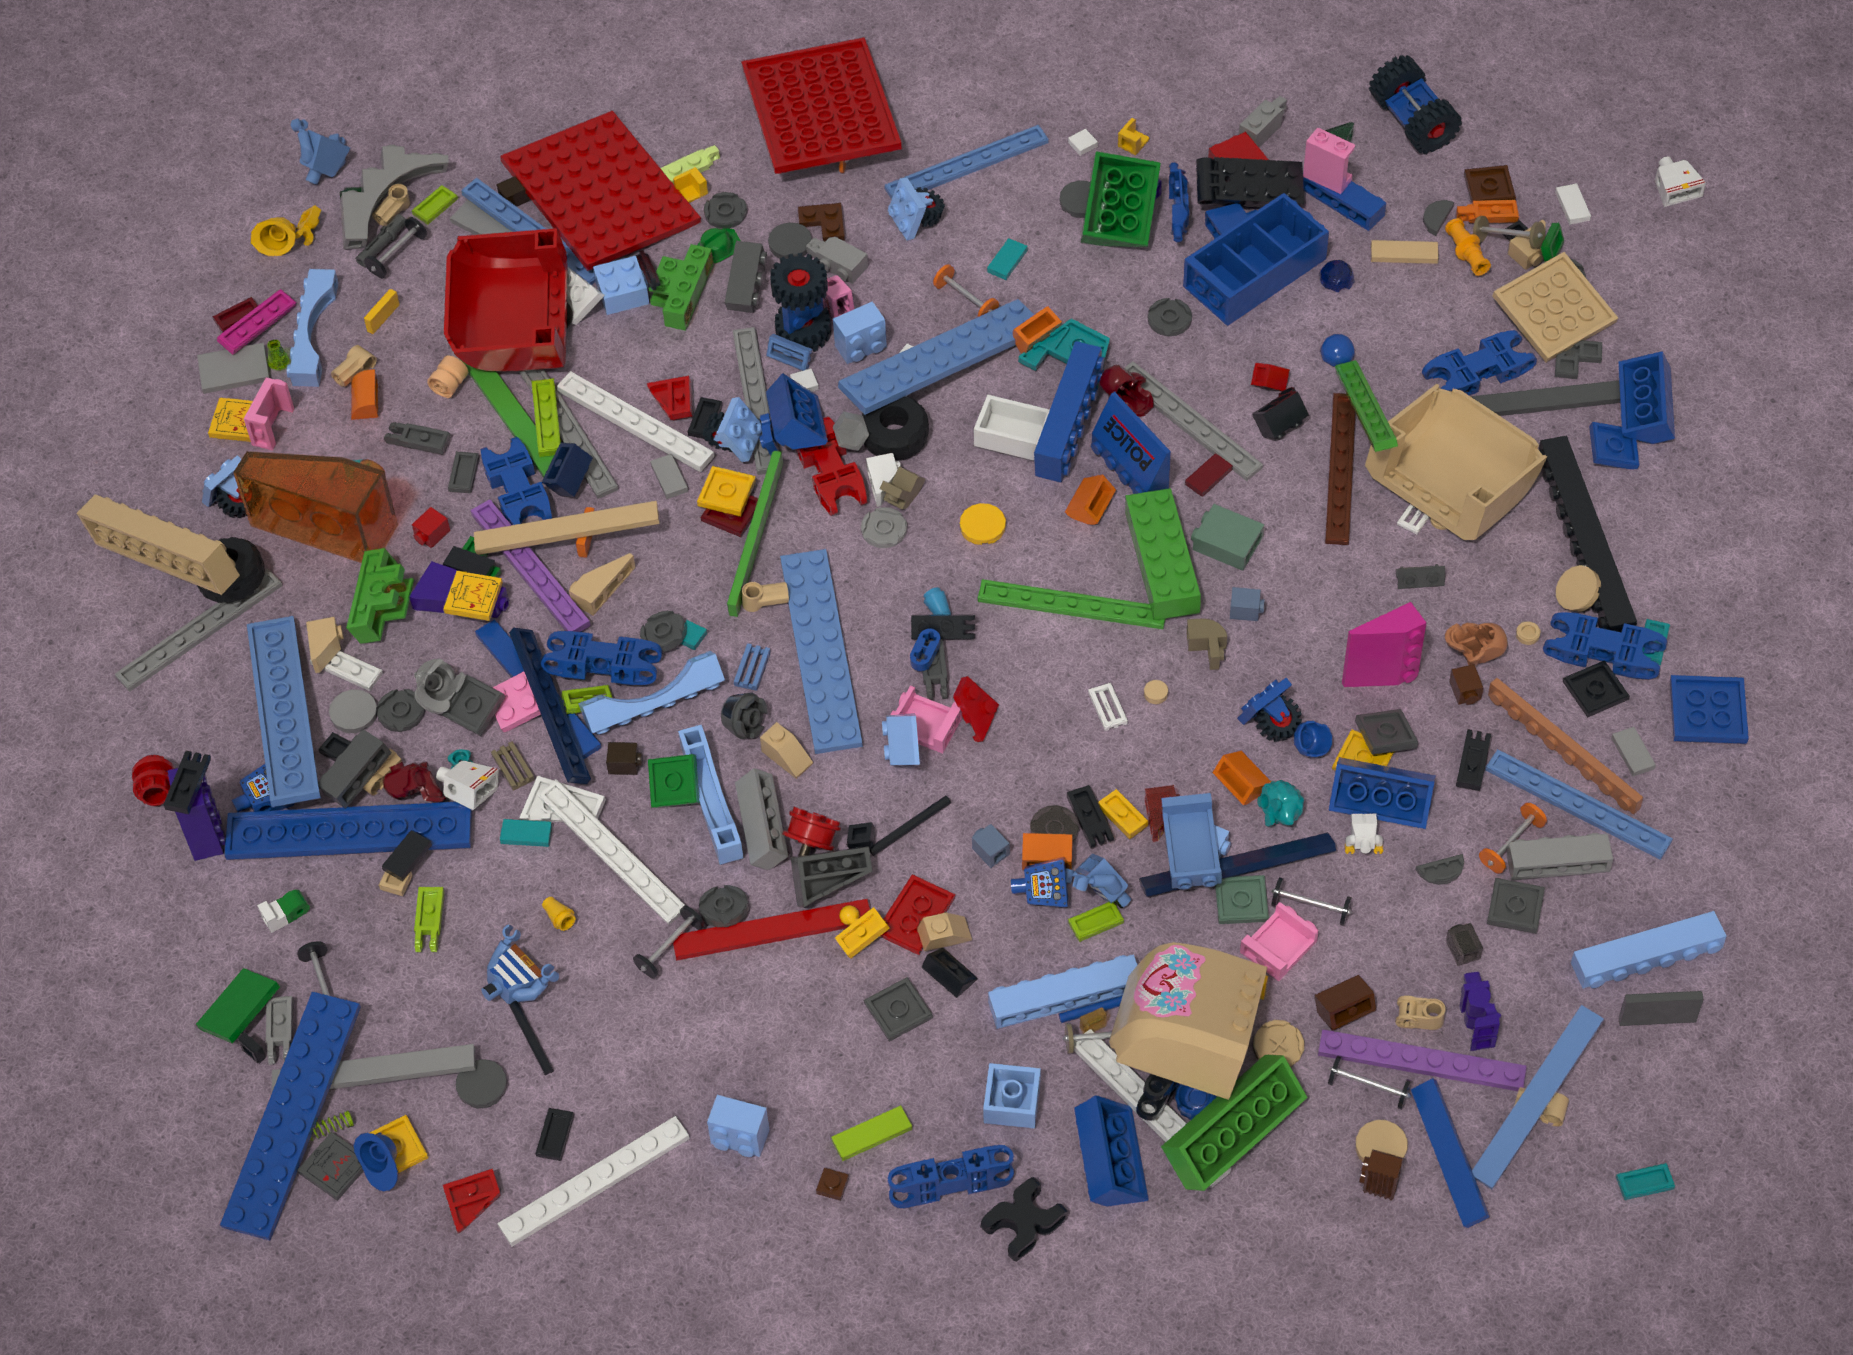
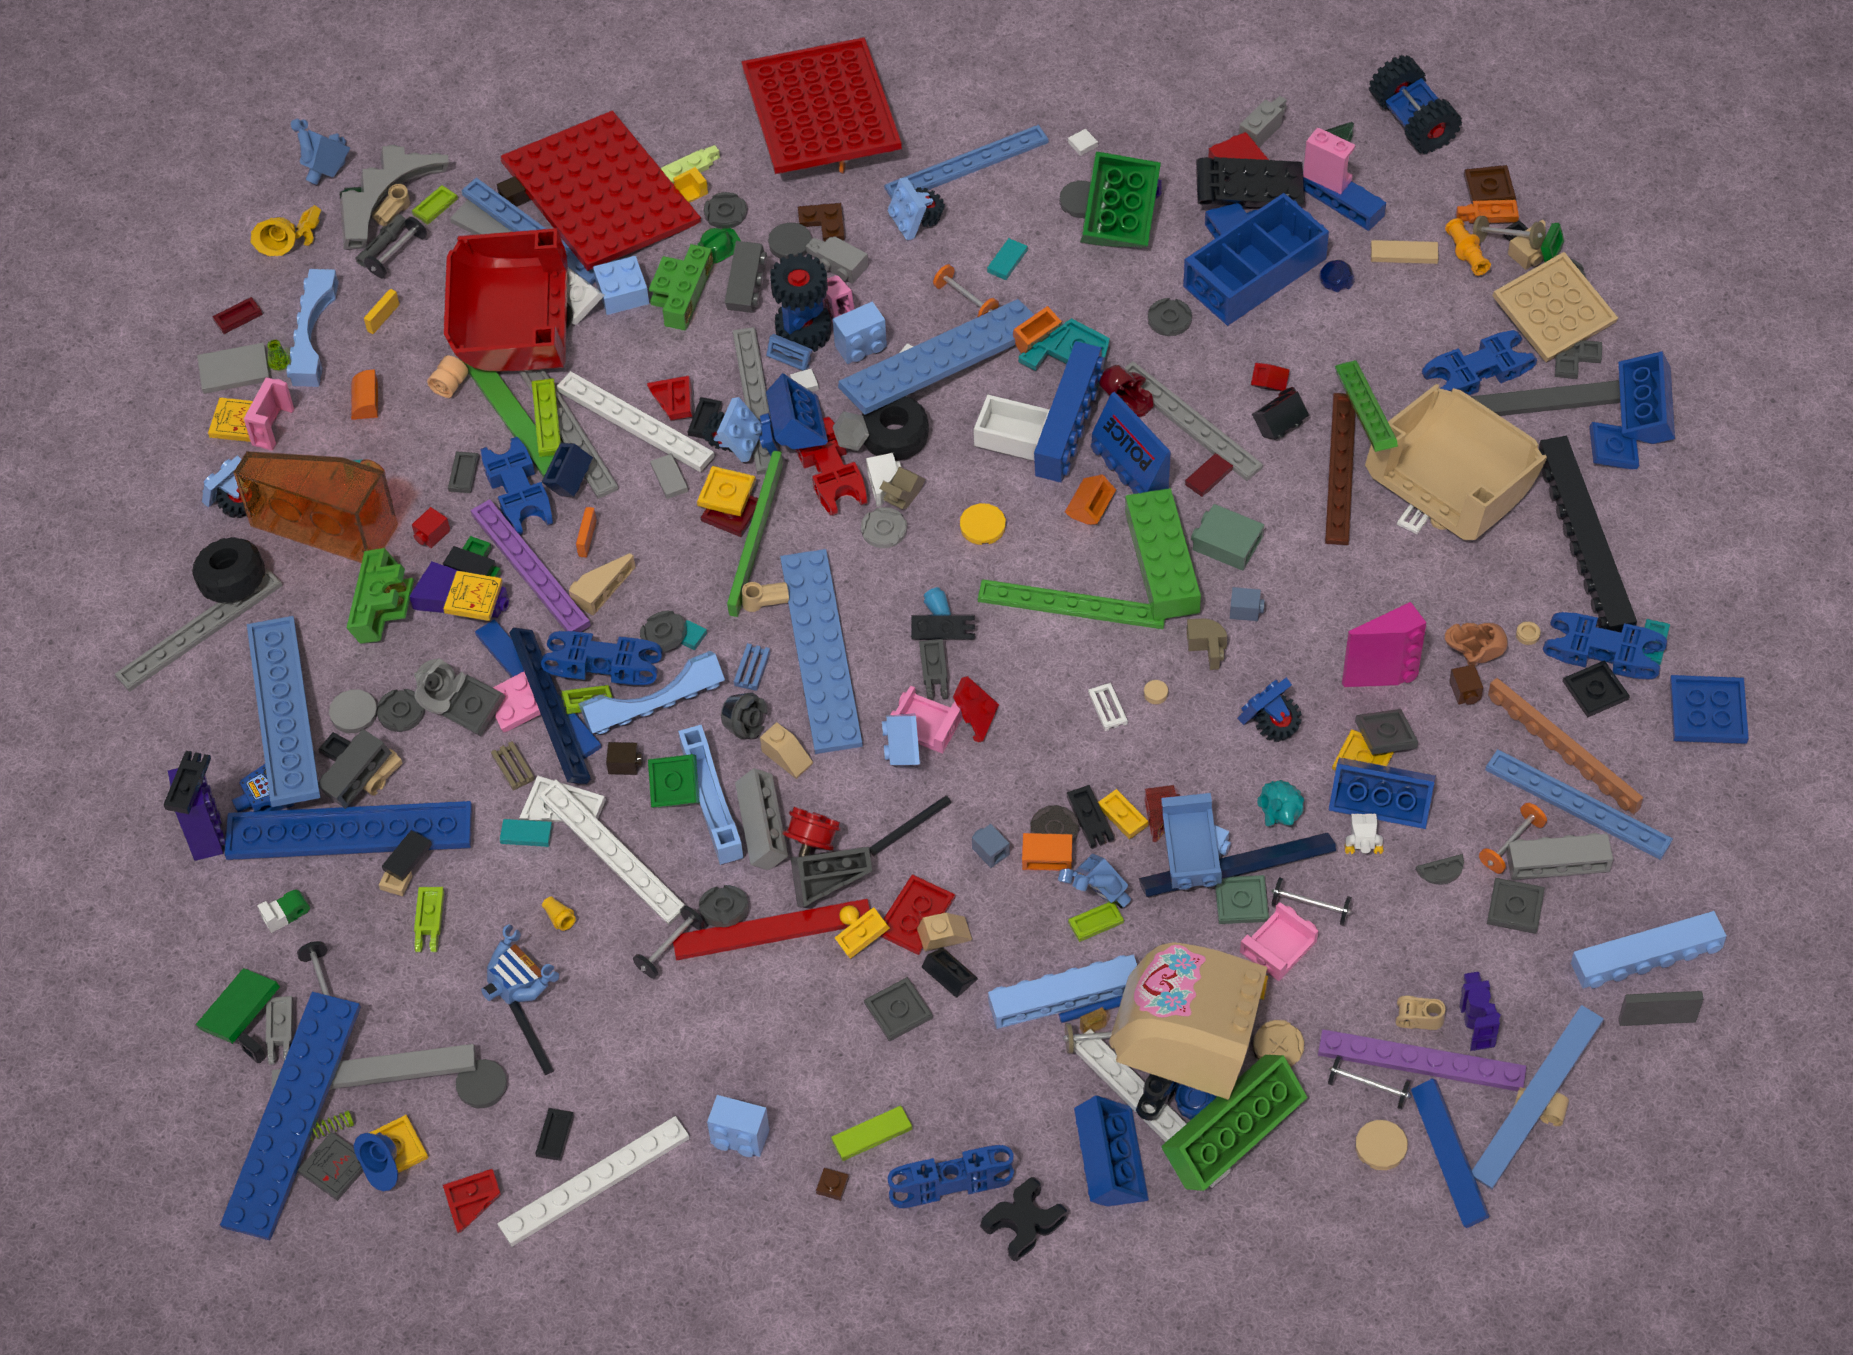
tan brick [77,495,240,595] -> none
red piece [132,755,175,806] -> none
dark pink tile [217,289,296,355] -> none
tan slope [306,617,344,673] -> none
white tile [310,651,383,691] -> none
tan piece [331,345,377,387] -> none
dark red head [383,762,446,802] -> none
dark grey hinge [384,422,451,455] -> none
white torso [436,761,499,810] -> none
teal plate [448,749,473,769] -> none
tan tile [474,501,660,555] -> none
black axle [635,250,661,291] -> none
black plate [846,822,875,849] -> none
blue beam [910,629,941,671] -> none
light blue brick [983,1063,1041,1128] -> none
torso [1011,857,1069,907] -> none
yellow panel [1118,118,1149,155] -> none
blue plate [1169,163,1189,242] -> none
orange brick [1212,750,1271,805] -> none
blue hair [1294,721,1332,757] -> none
reddish brown brick [1314,975,1376,1031] -> none
blue hair [1320,334,1355,367] -> none
reddish brown brick [1359,1149,1403,1201] -> none
dark grey hinge [1395,564,1445,589] -> none
dark grey tile [1423,200,1454,236] -> none
clear smoke brick [1446,923,1483,966] -> none
black hinge [1456,729,1491,791] -> none
white tile [1555,183,1591,225] -> none
tan tile [1556,565,1601,612] -> none
light grey tile [1611,727,1656,776] -> none
teal tile [1616,1163,1675,1200] -> none
white torso [1655,157,1706,207] -> none

